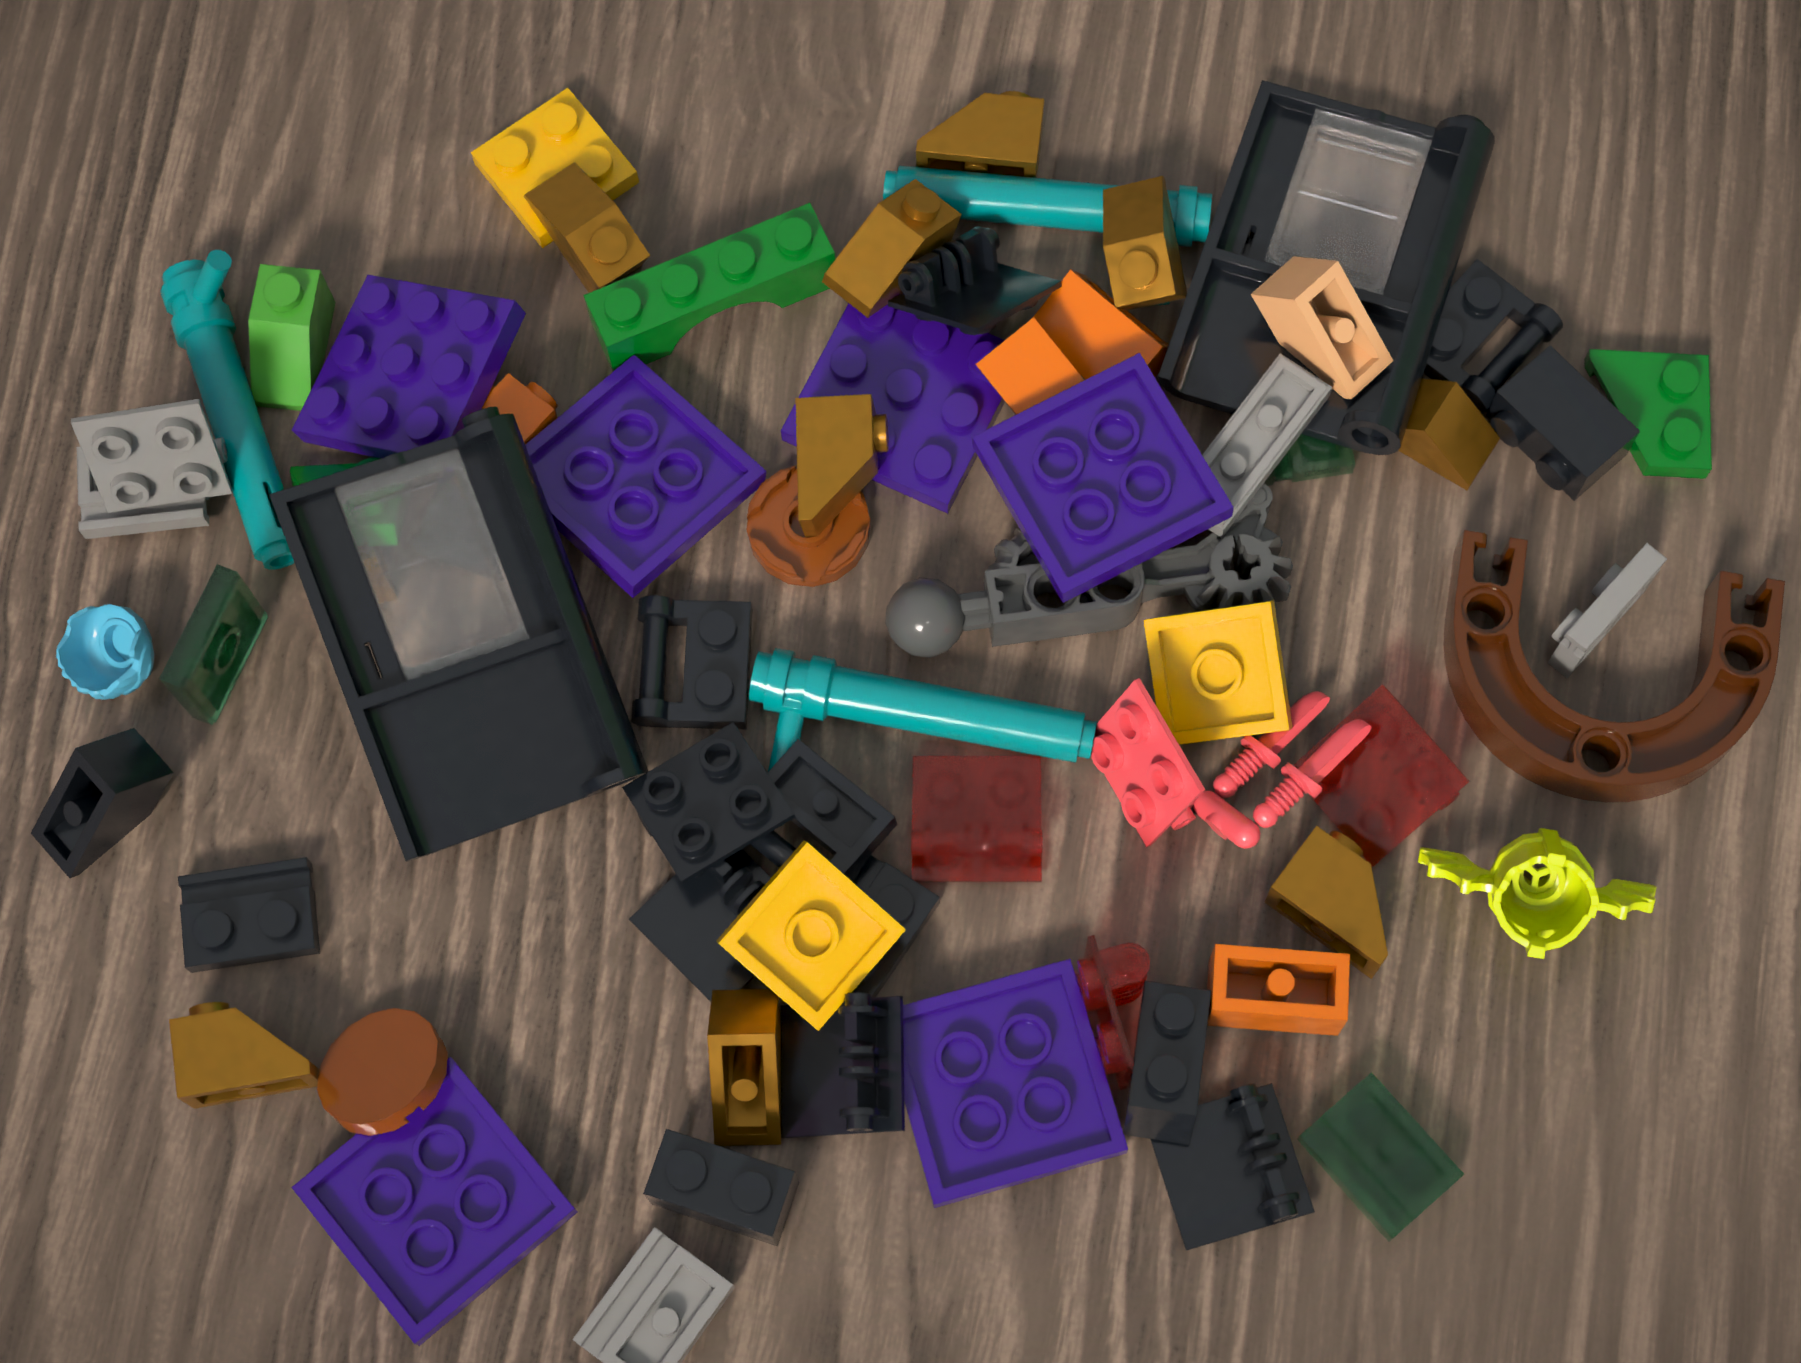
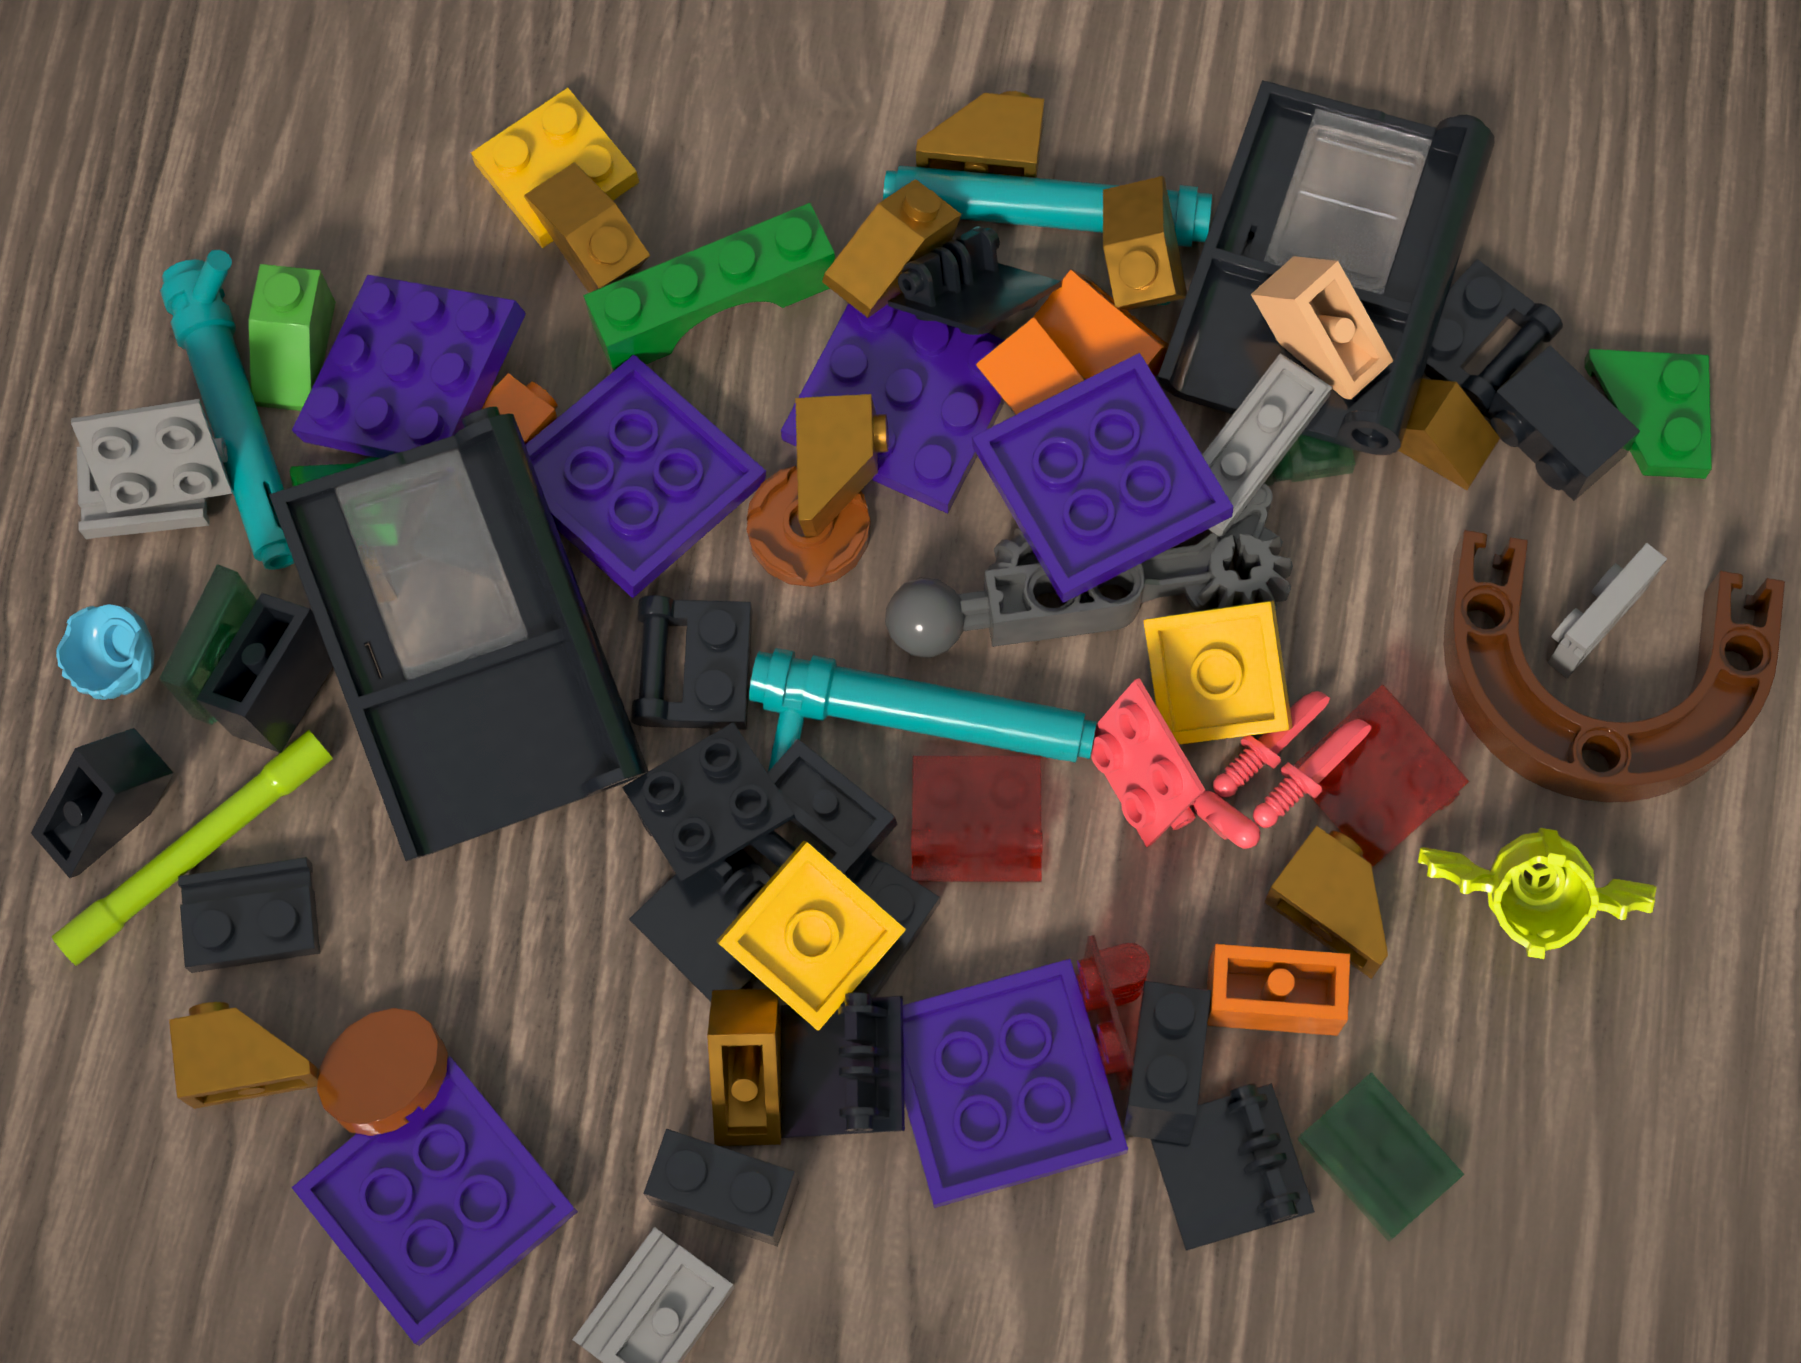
none -> lime piece [51,730,333,966]
none -> black brick [196,593,333,753]

